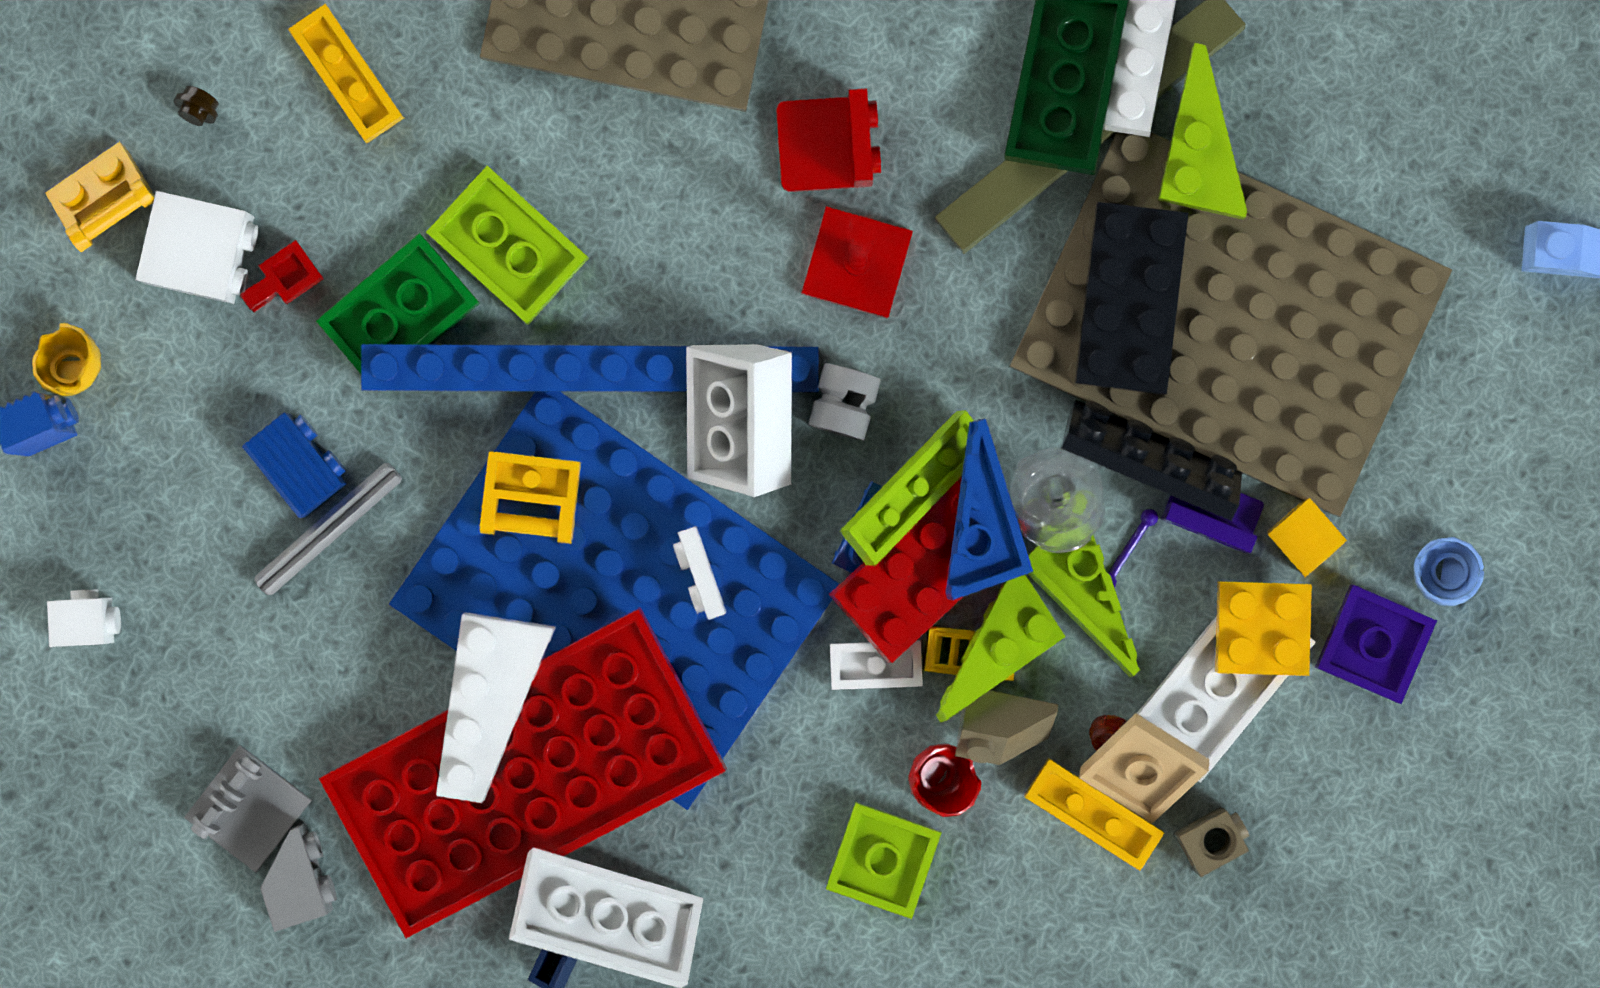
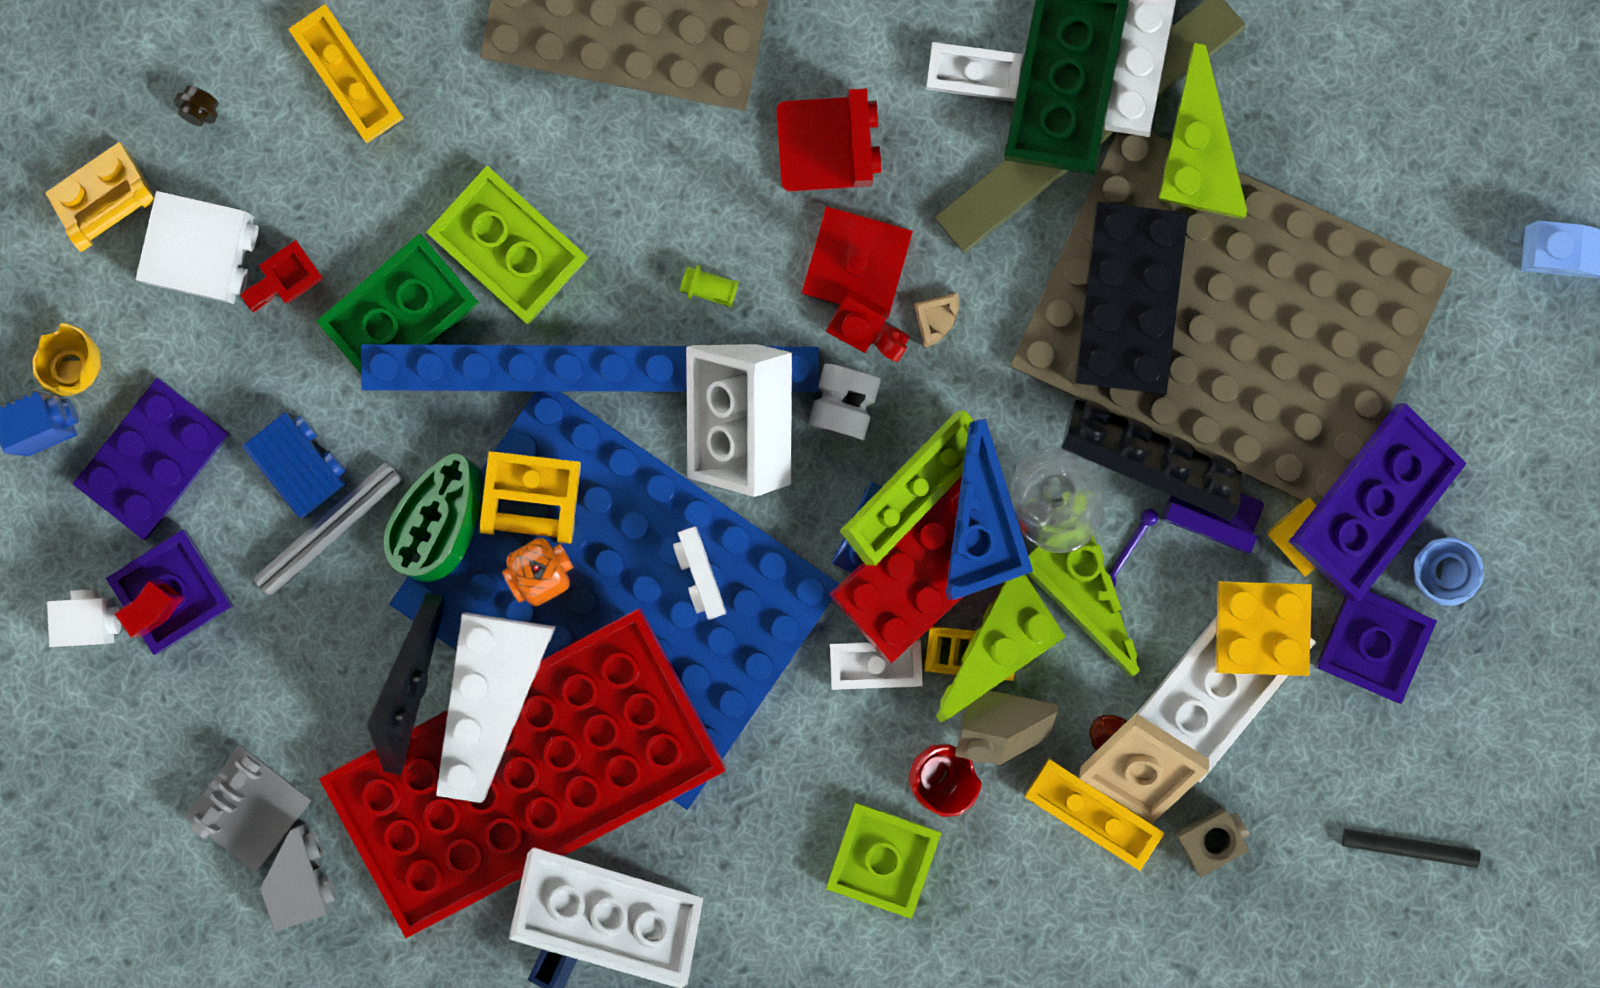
none -> dark purple plate [73,377,230,540]
none -> dark purple plate [106,530,234,655]
none -> red piece [115,580,185,638]
none -> black wing [367,593,445,775]
none -> green piece [383,453,481,582]
none -> orange head [502,538,574,606]
none -> lime pin [679,264,739,309]
none -> red plate [826,289,910,362]
none -> tan tile [913,292,959,348]
none -> white plate [926,42,1022,102]
none -> dark purple plate [1288,403,1467,602]
none -> pearl dark grey bar [1342,829,1481,868]

